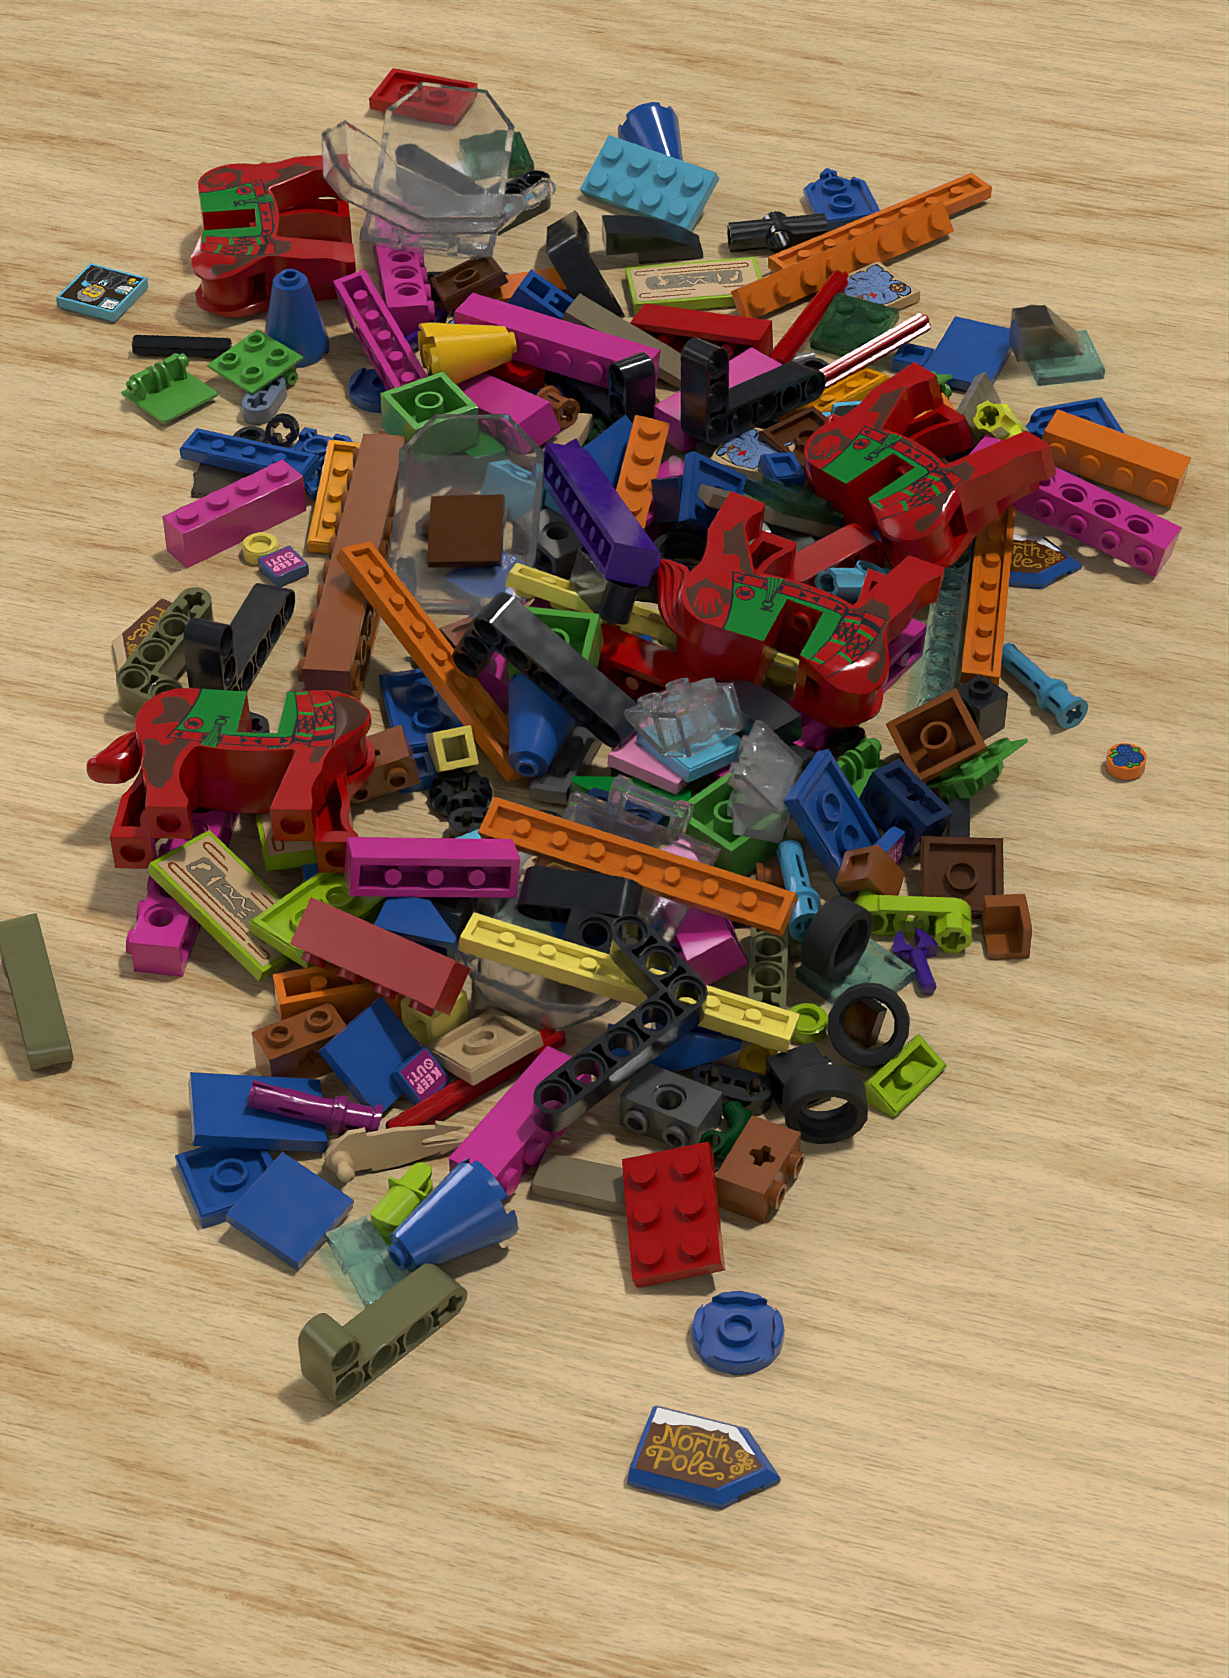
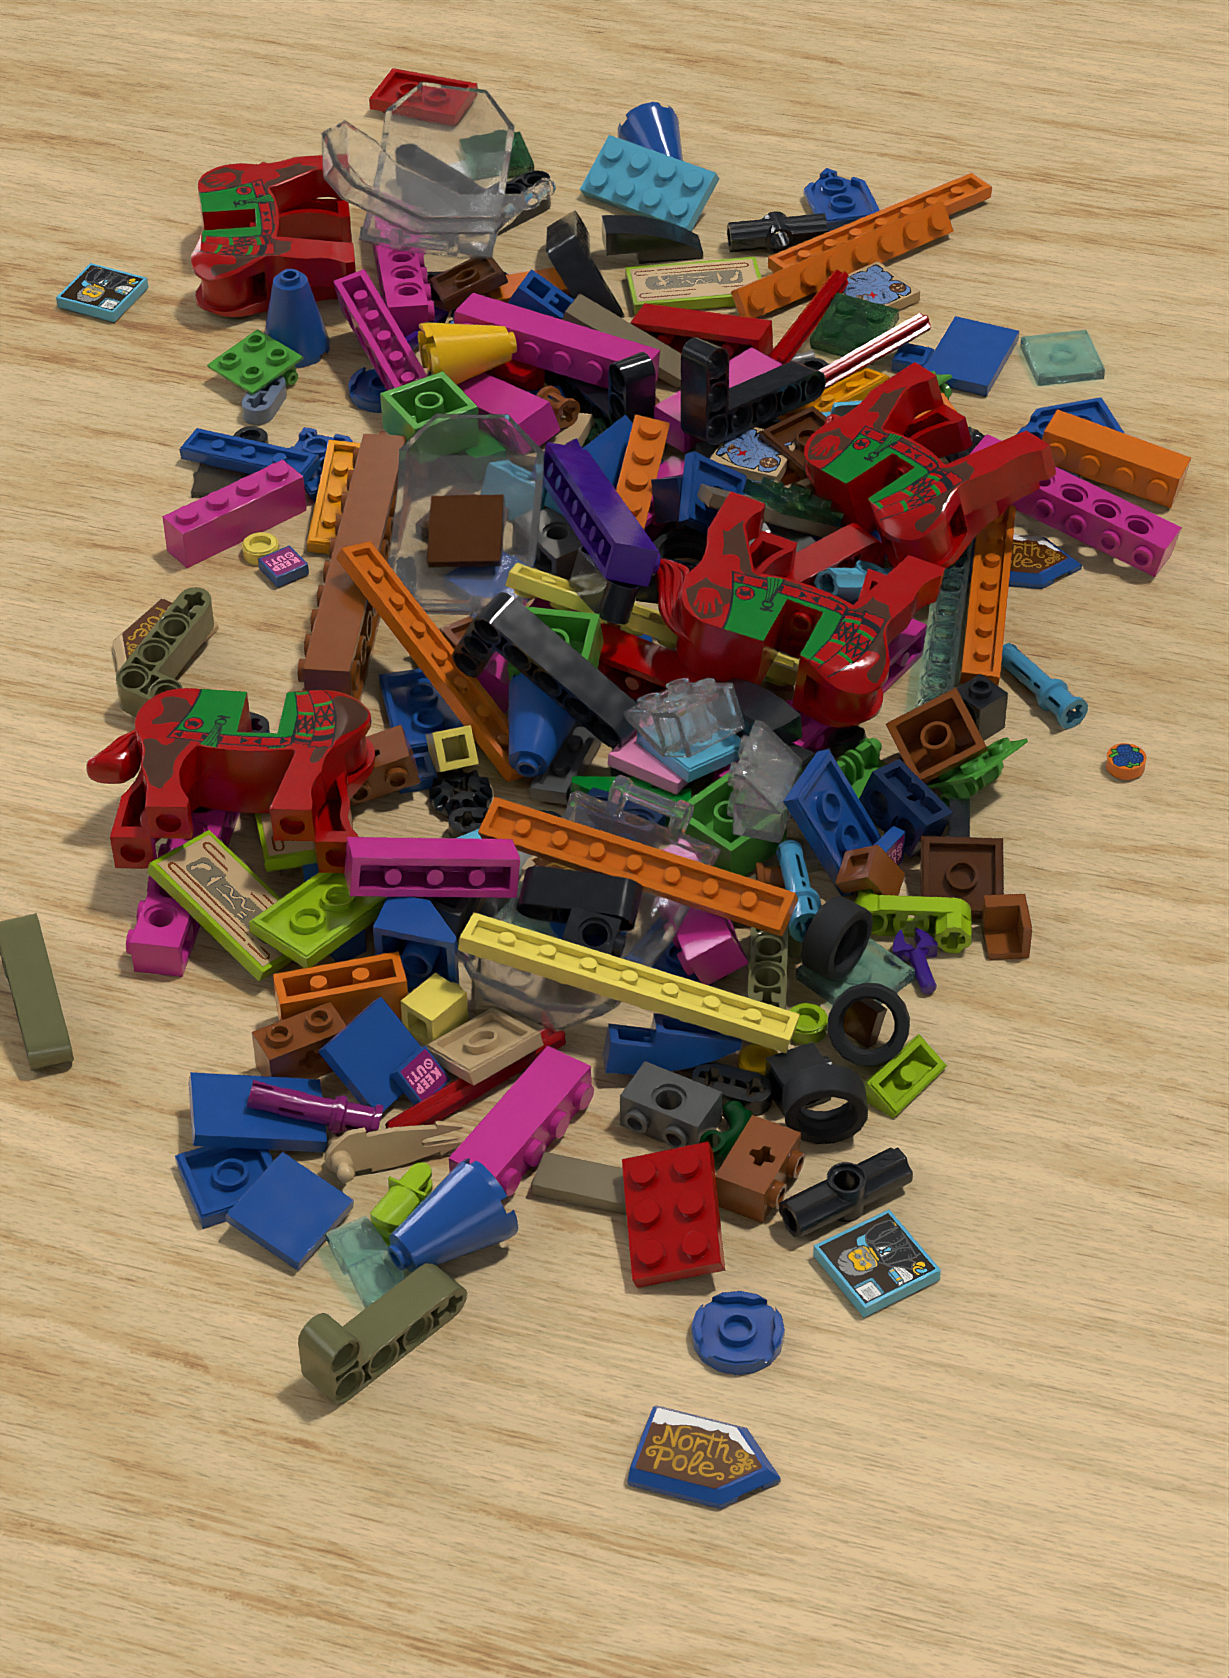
bright green hinge [121,353,218,424] -> none
black axle [132,335,232,358] -> none
black beam [183,583,295,692] -> none
black bush [265,413,300,447] -> none
red brick [290,897,471,1017] -> none
black beam [533,914,708,1132] -> none
blue tile [758,452,807,489] -> none
dark tan tile [956,371,1001,449] -> none
neon yellow piece [973,400,1029,441] -> none
clear smoke slope [1009,305,1084,362] -> none
none -> black piece [779,1147,913,1238]
none -> tile [813,1209,941,1318]

